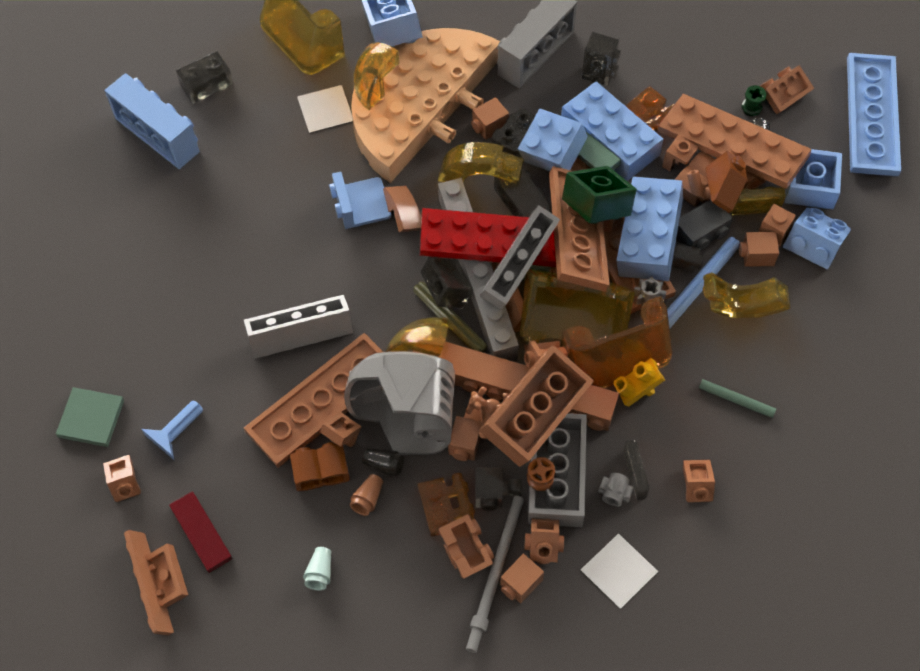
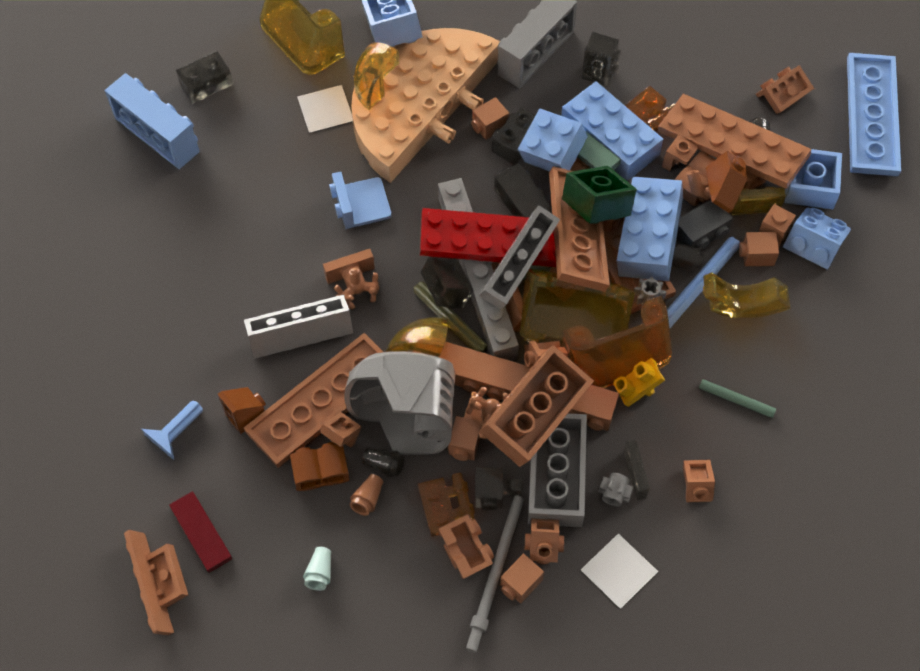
sand green tile [56,387,124,447] -> none
nougat bracket [103,455,141,502] -> none
nougat slope [383,186,421,232] -> none
clear yellow arch [438,142,523,183] -> none
dark orange wheel [527,457,555,491] -> none
dark green bush [741,85,767,117] -> none
none -> dark orange slope [217,387,266,434]
none -> nougat piece [323,249,379,310]

